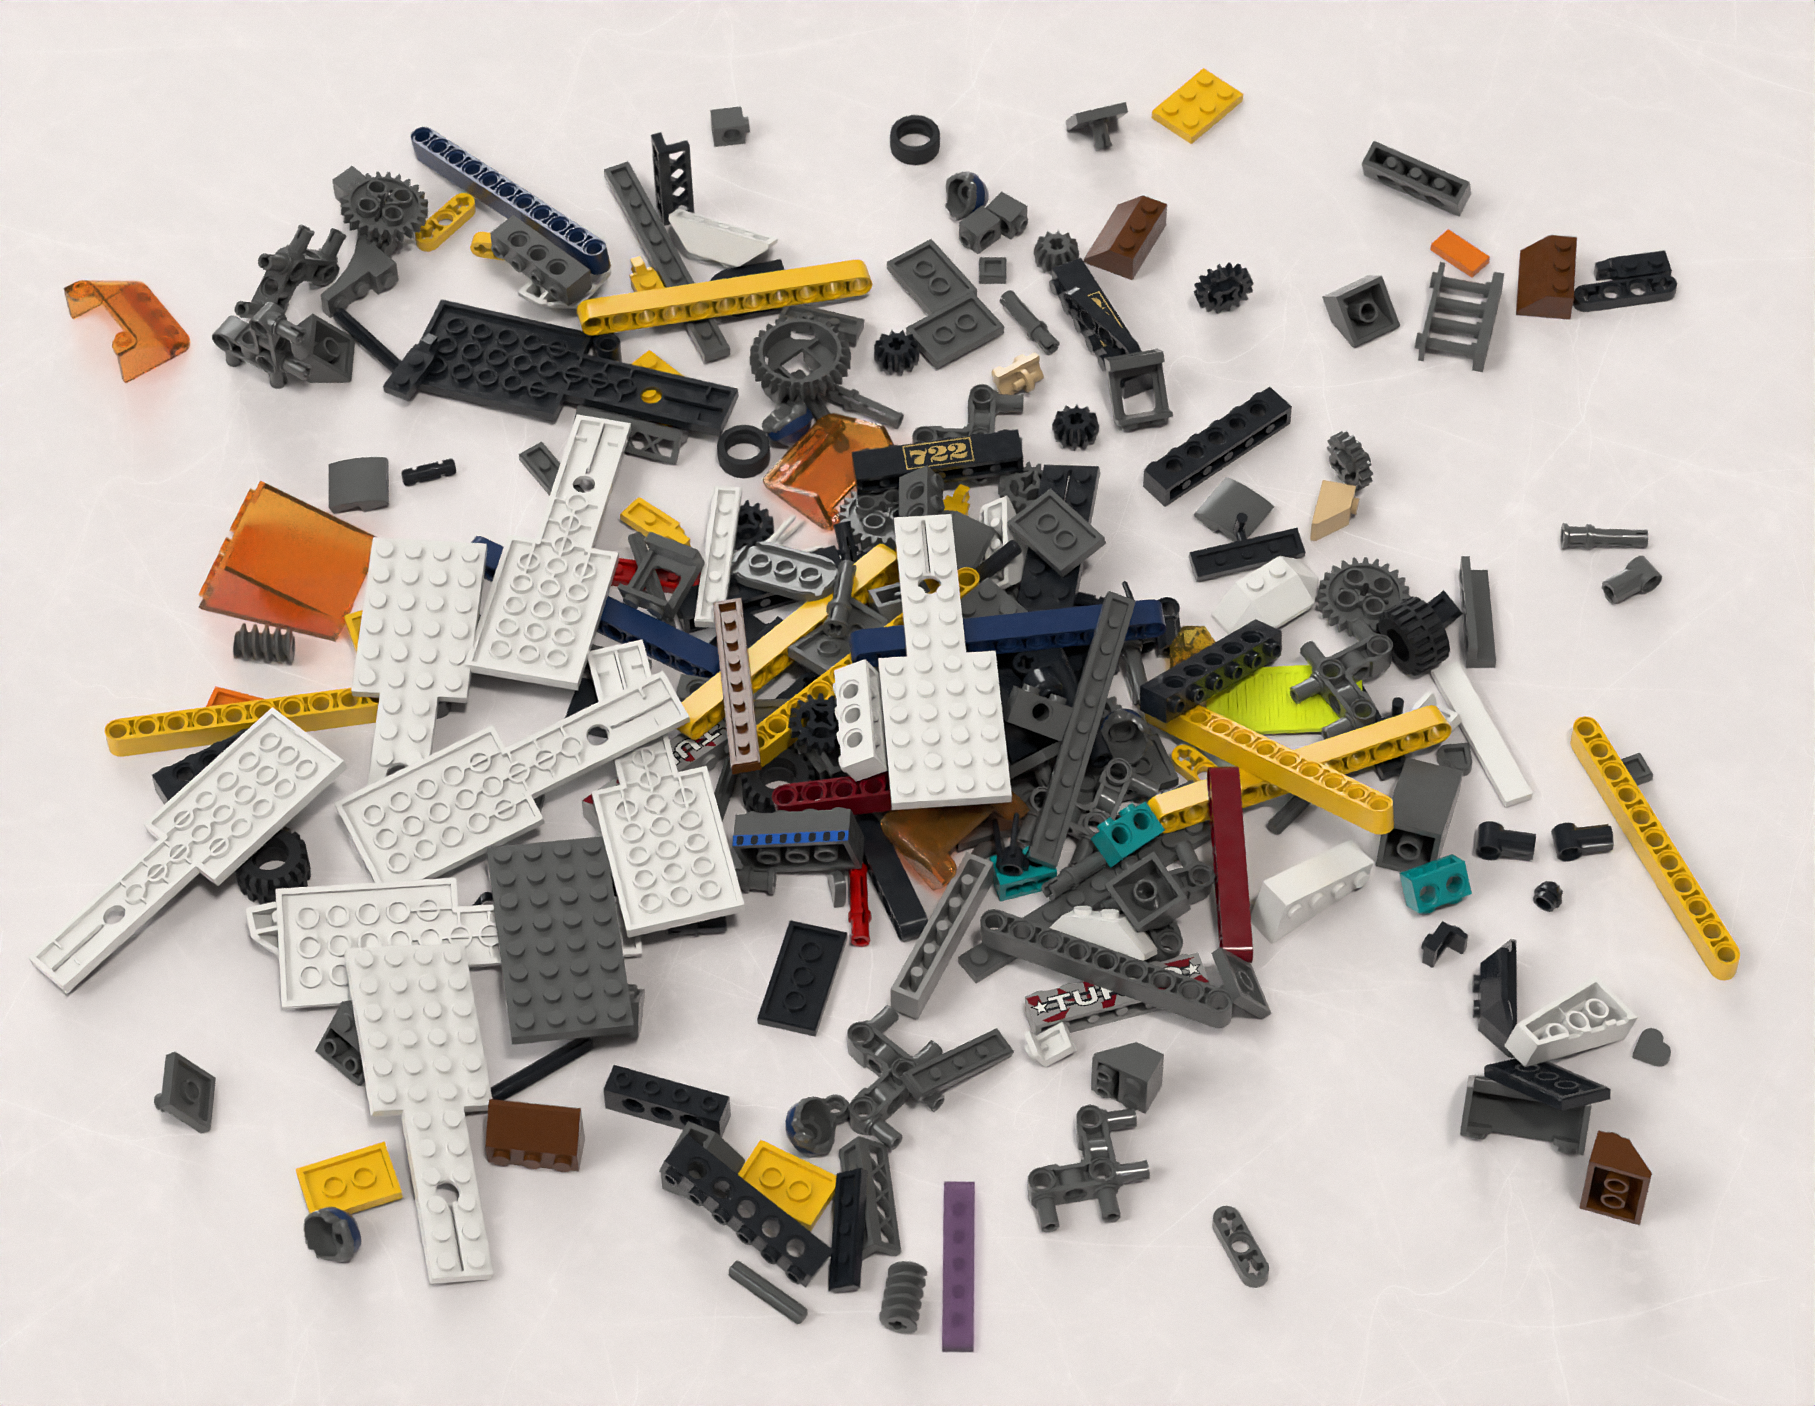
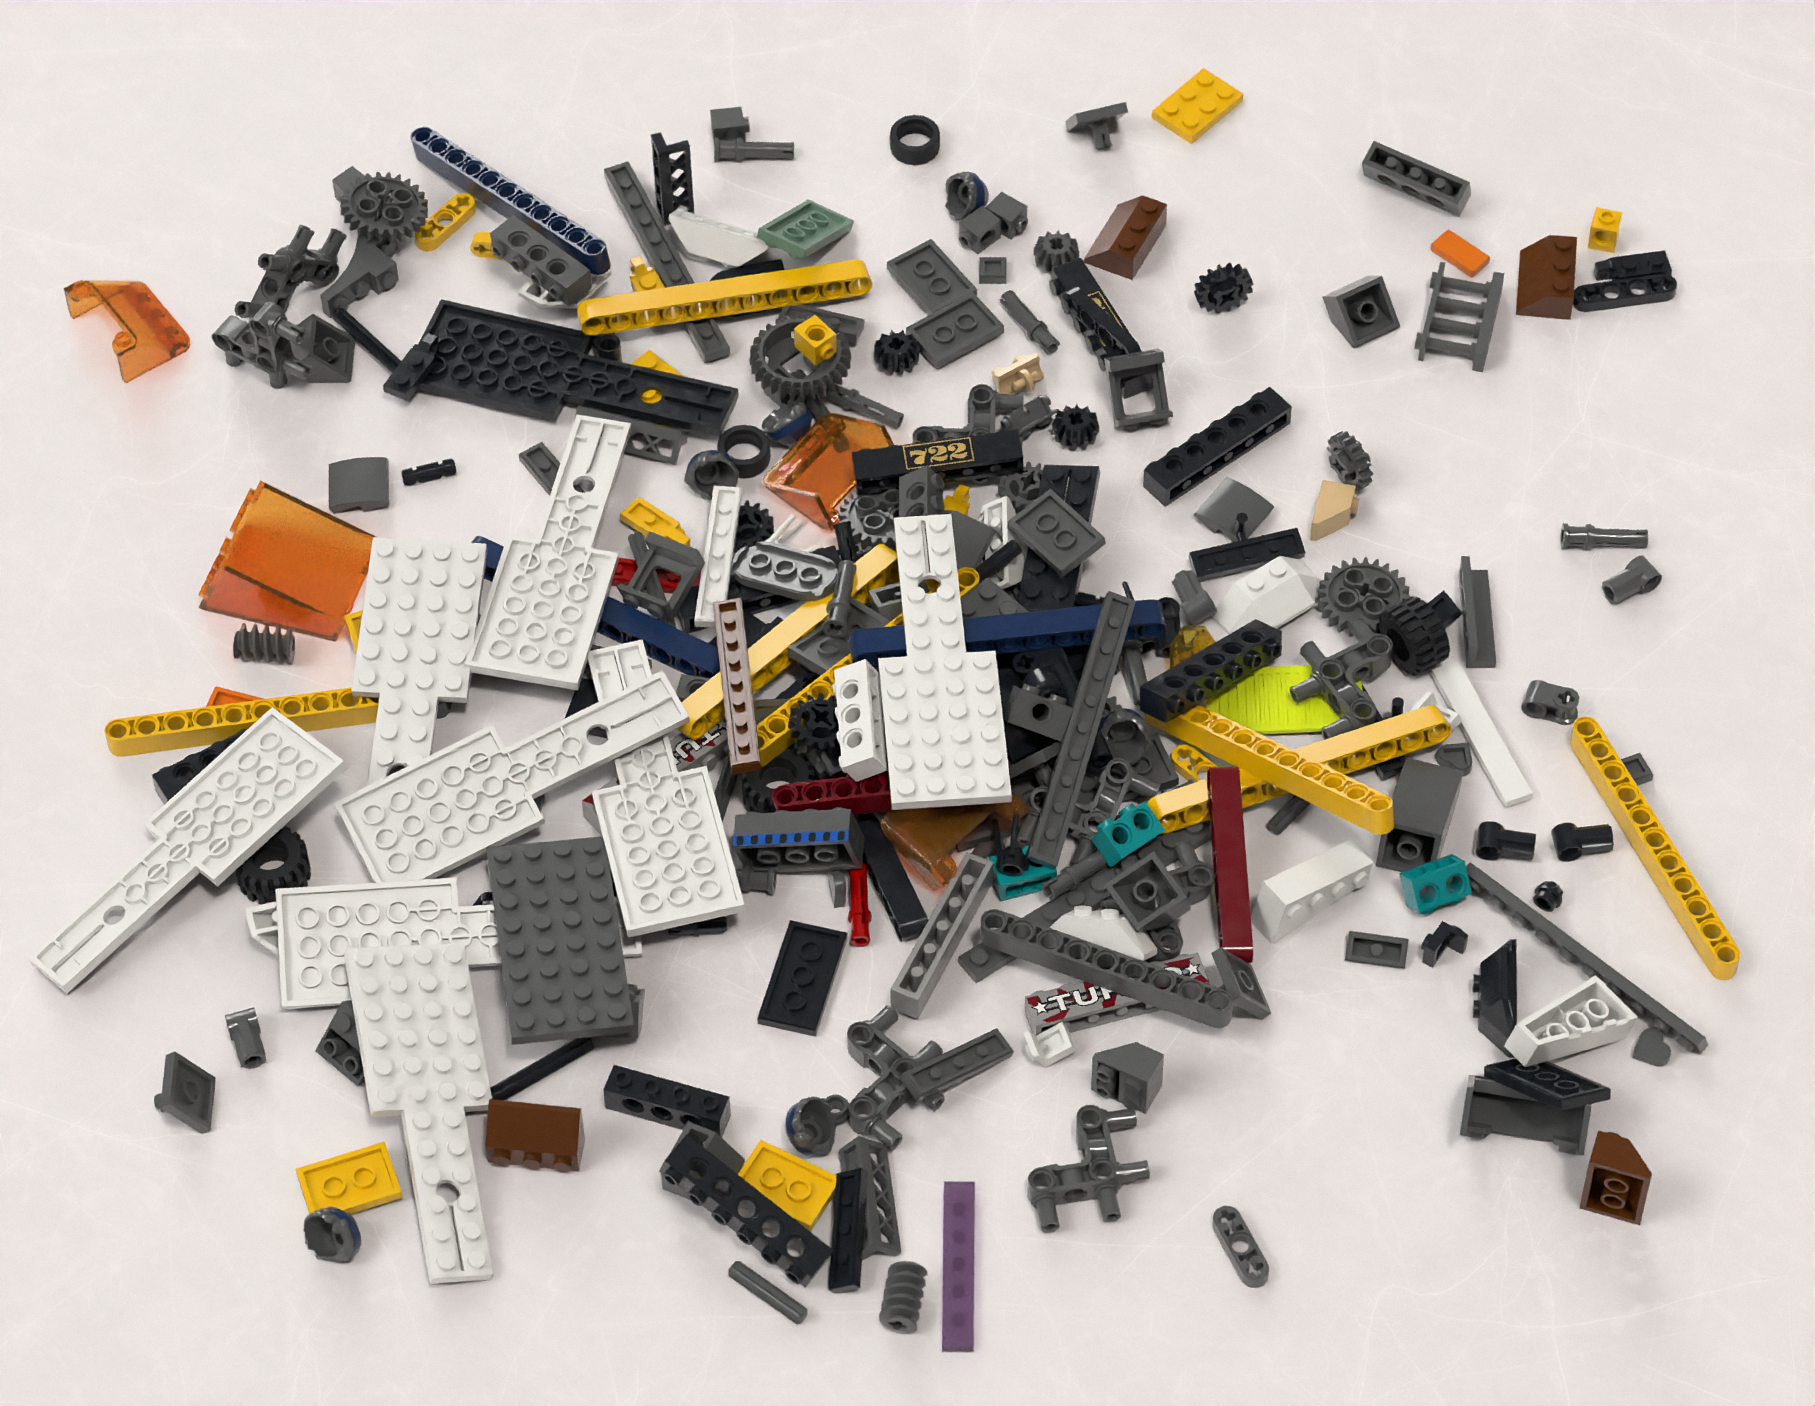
none -> dark grey piece [225,1007,266,1069]
none -> dark grey hair [684,450,739,500]
none -> dark grey pin [714,137,794,161]
none -> sand green plate [756,199,854,259]
none -> yellow brick [794,315,837,366]
none -> dark grey hinge [1000,395,1059,438]
none -> dark grey piece [1172,570,1218,626]
none -> dark grey slope [1345,931,1409,969]
none -> dark grey plate [1466,862,1708,1054]
none -> dark grey piece [1521,680,1579,725]
none -> yellow brick [1587,207,1623,253]

